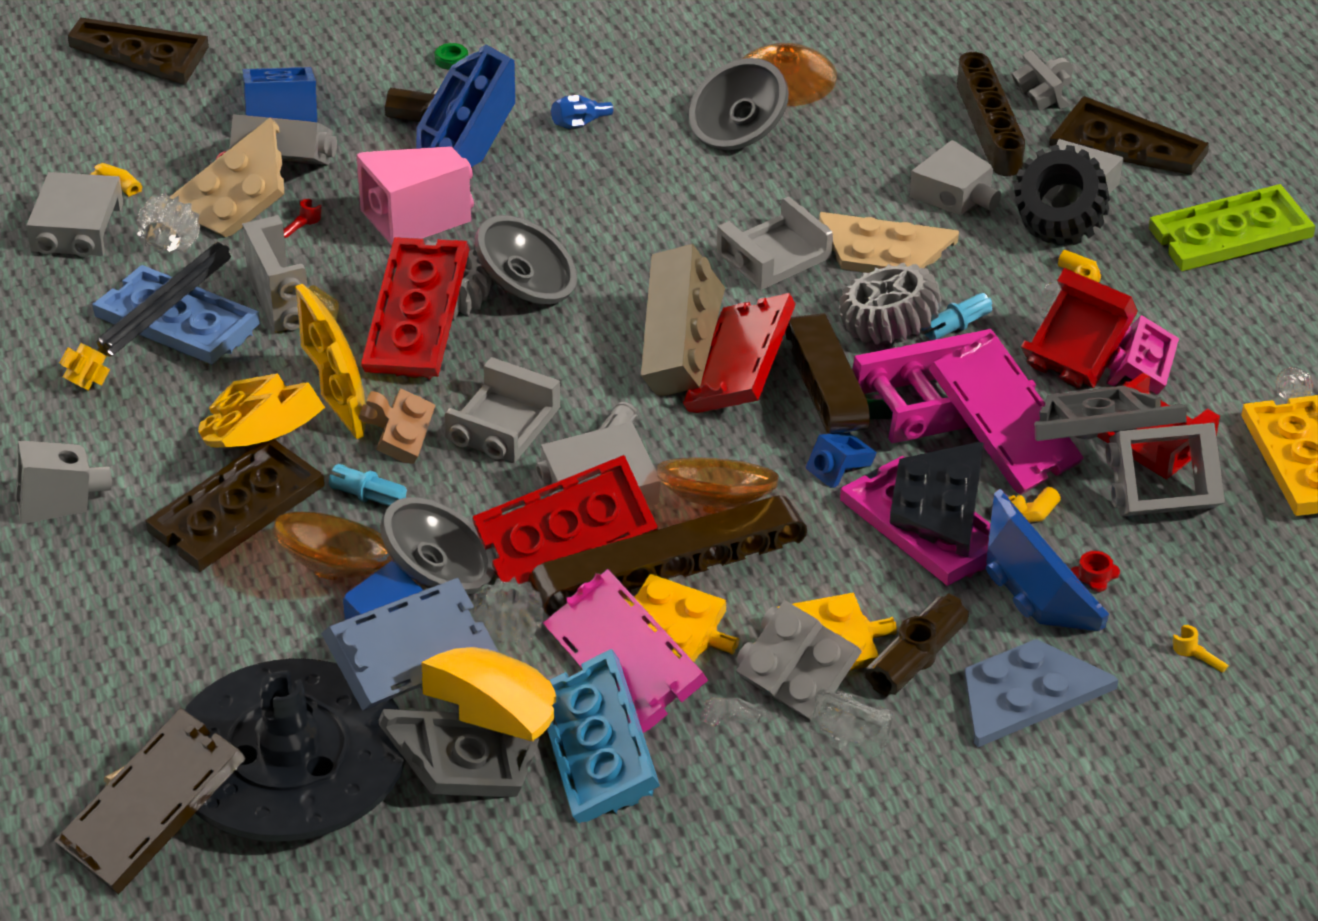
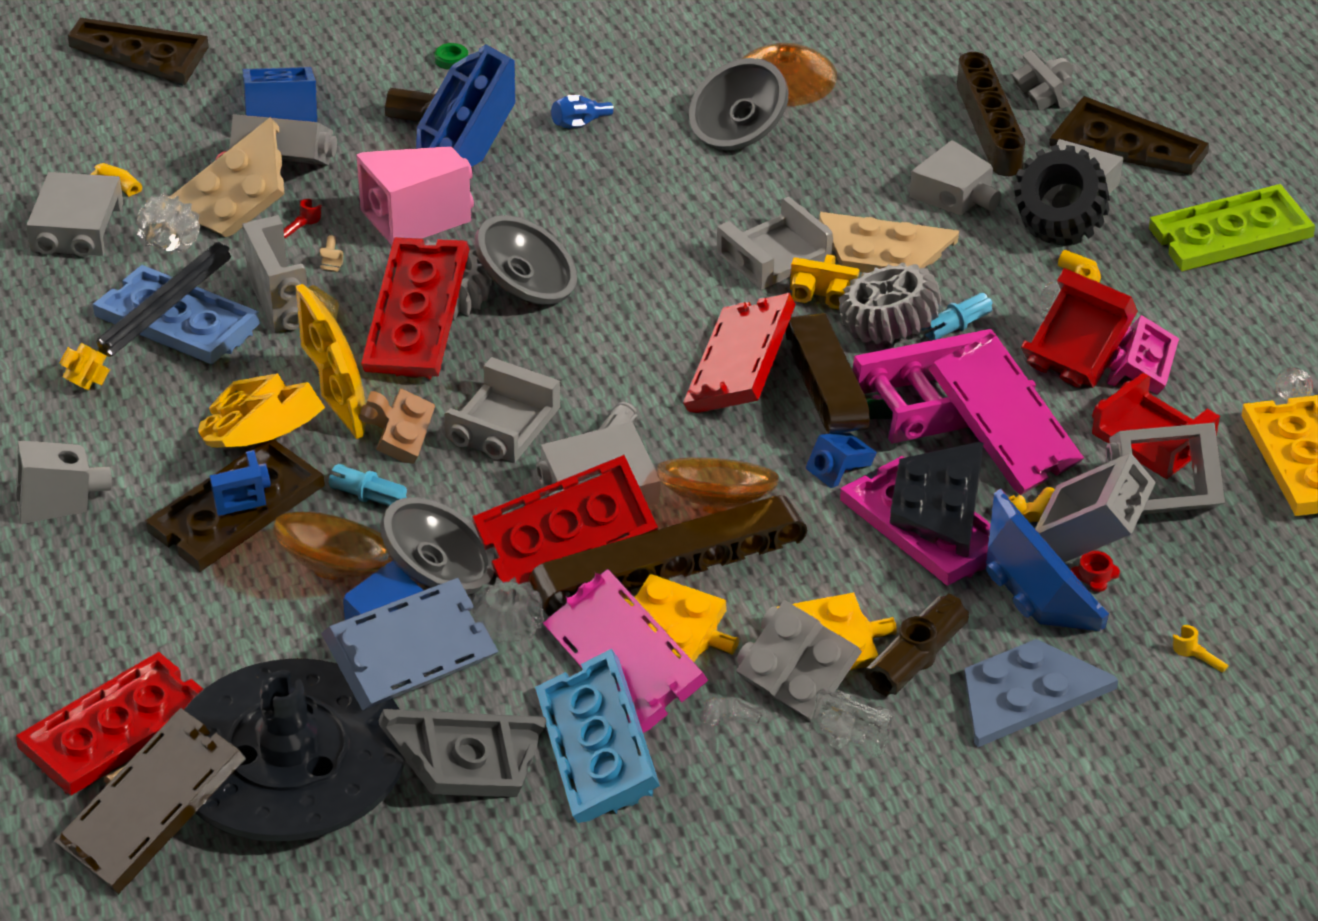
yellow brick [421,647,556,742] -> none
dark tan wedge [641,244,725,396] -> none
dark grey wing [1034,386,1186,441] -> none
none -> red piece [16,652,204,796]
none -> blue bracket [210,450,271,516]
none -> tan hand [320,235,343,272]
none -> yellow hips [790,254,860,309]
none -> light grey window [1035,453,1156,562]

